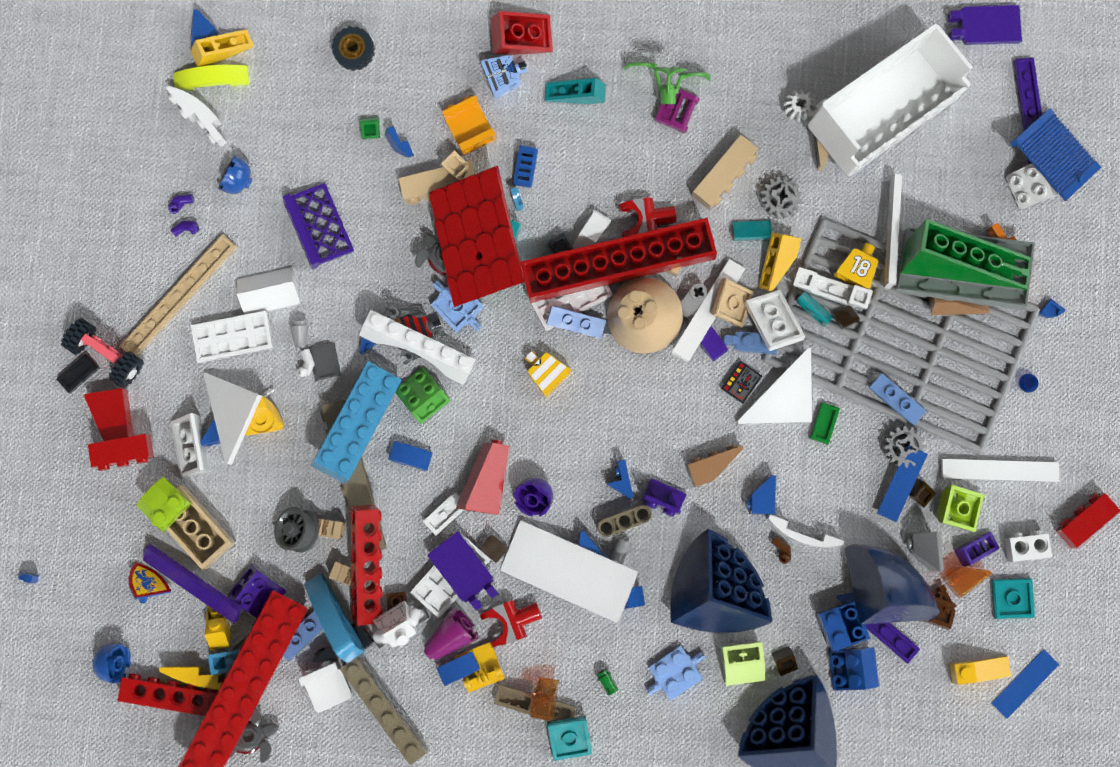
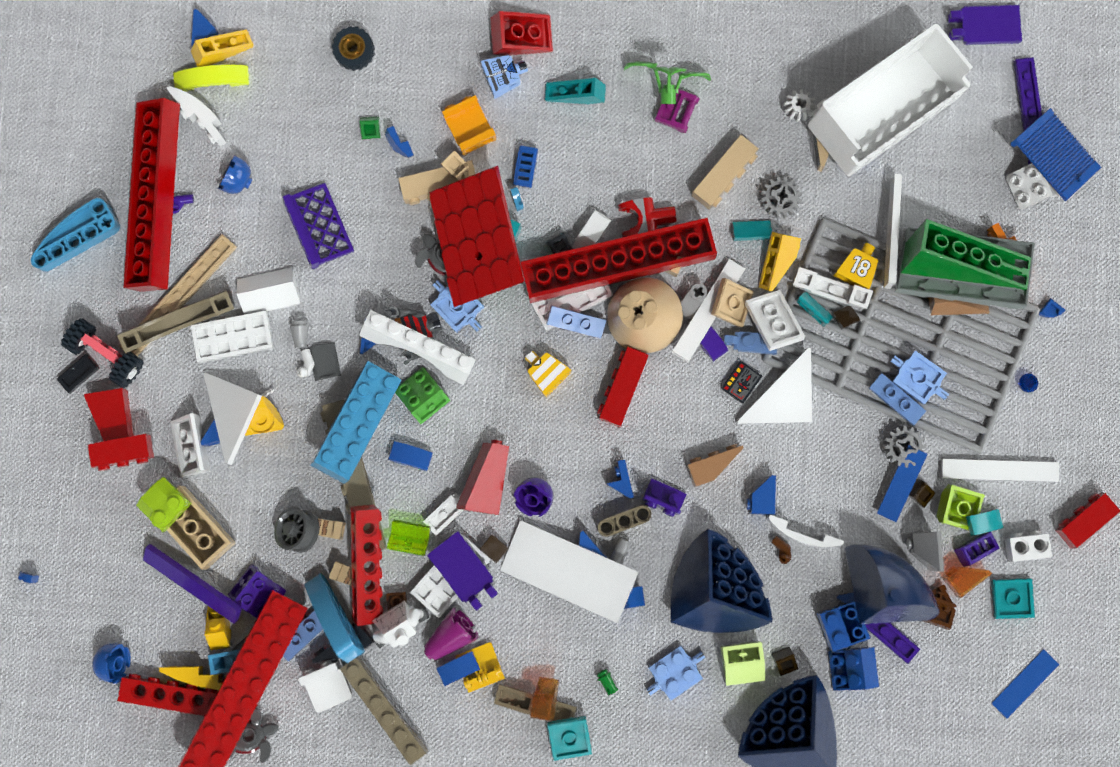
shield [128,562,172,604] -> none
dark purple arm [170,220,200,237] -> none
red connector [480,600,542,647] -> none
green tile [810,402,840,445] -> none
yellow slope [949,656,1011,685] -> none
none -> dark azure beam [31,198,120,272]
none -> dark tan arch [117,290,235,353]
none -> red brick [123,98,180,292]
none -> clear neon green panel [387,519,431,556]
none -> red brick [597,346,649,428]
none -> light blue plate [890,350,949,405]
none -> teal slope [966,509,1004,536]

